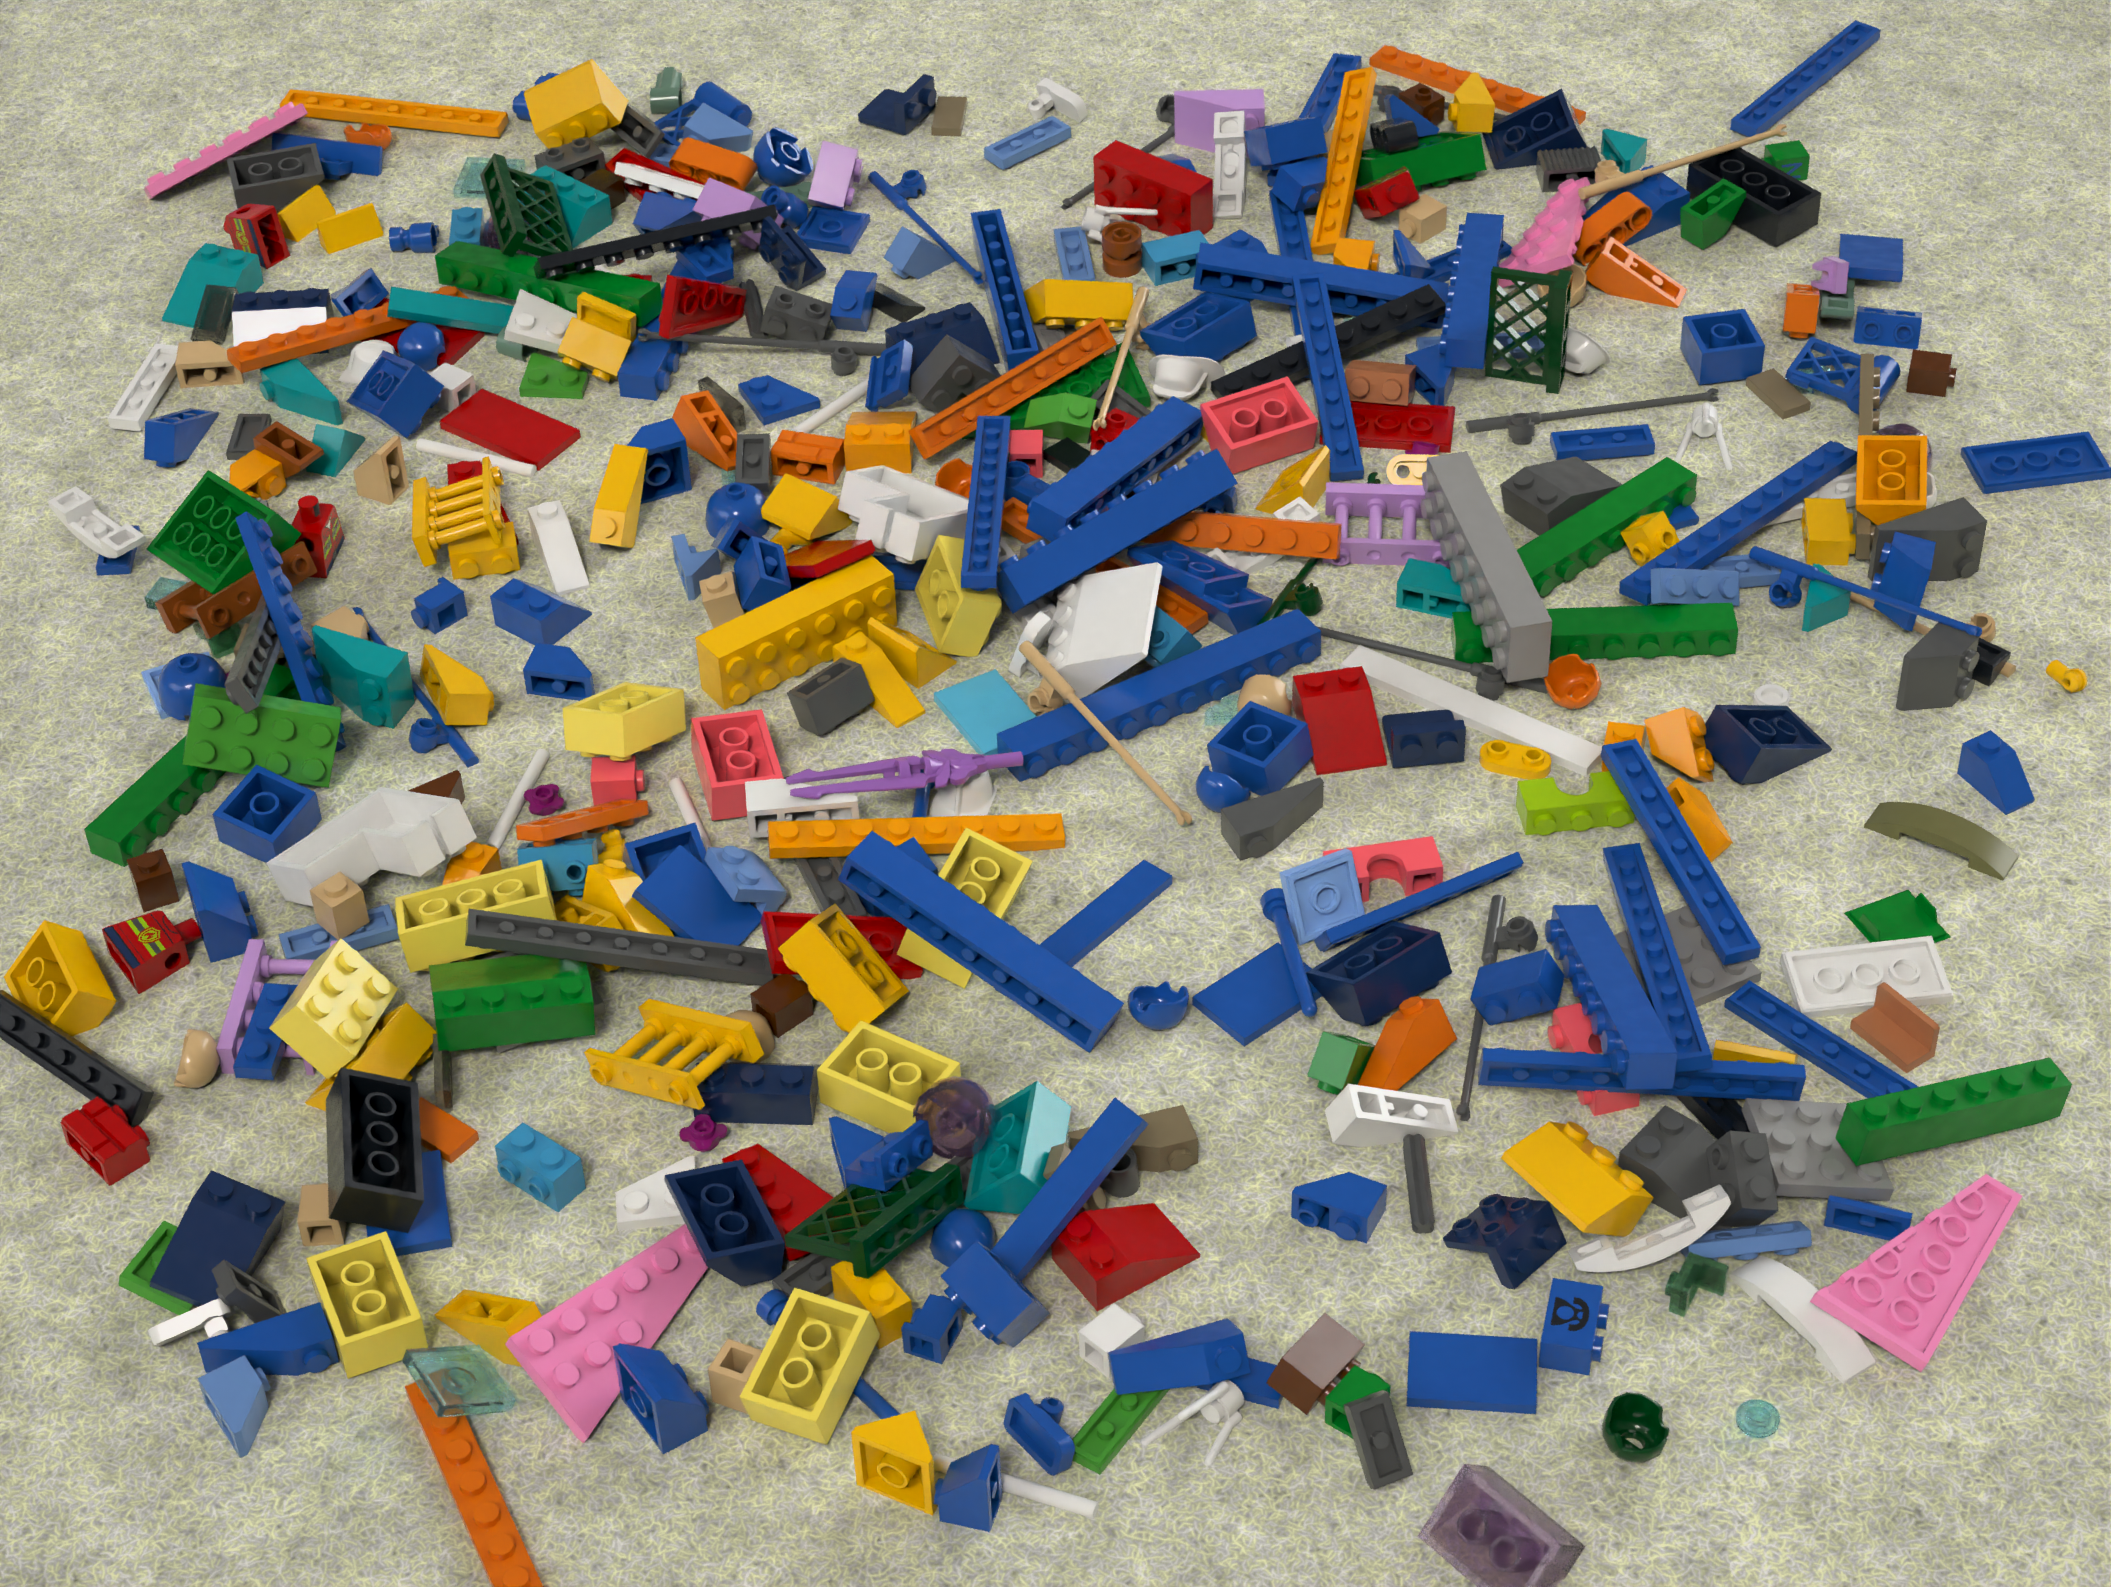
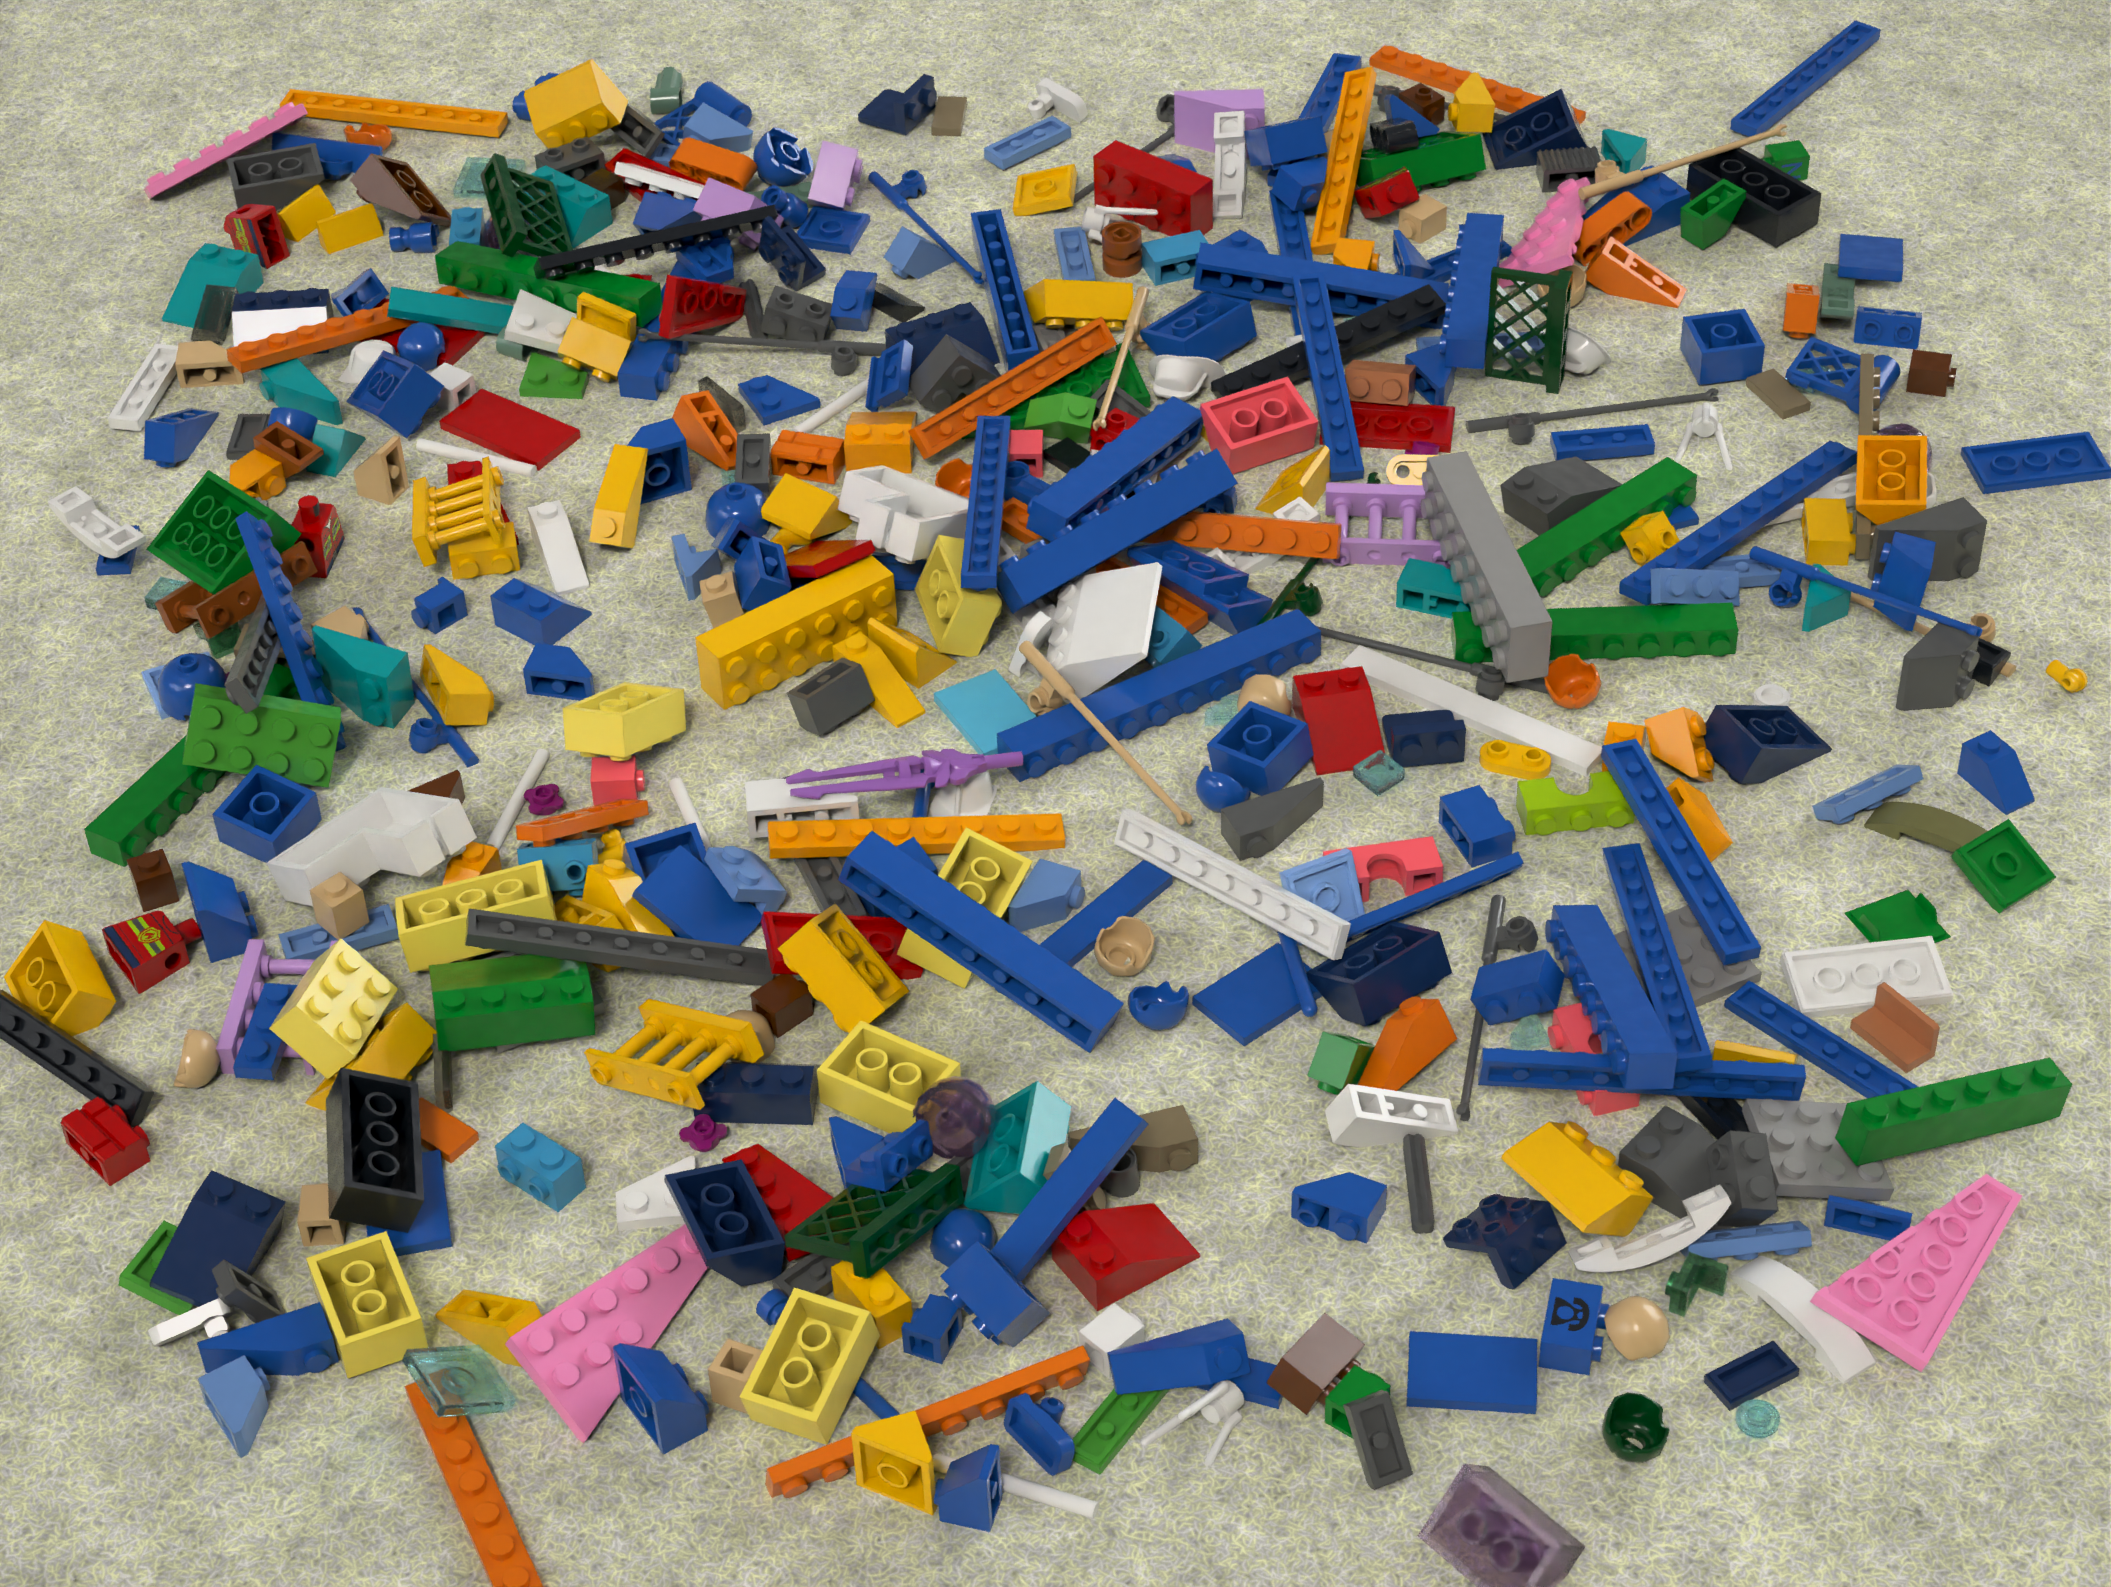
coral slope [691,709,784,821] -> none
lavender tile [1811,256,1849,294] -> none
none -> blue hair [268,407,318,442]
none -> reddish brown slope [350,153,451,227]
none -> orange plate [765,1345,1090,1498]
none -> medium blue slope [1008,859,1085,932]
none -> yellow tile [1012,164,1078,216]
none -> tan hair [1094,916,1155,977]
none -> white tile [1114,809,1351,960]
none -> clear light blue plate [1353,750,1405,796]
none -> blue brick [1438,785,1516,868]
none -> clear light blue tile [1510,1014,1550,1050]
none -> tan hair [1604,1296,1670,1361]
none -> dark blue tile [1704,1340,1800,1411]
none -> medium blue plate [1812,764,1924,824]
none -> green tile [1950,819,2056,914]

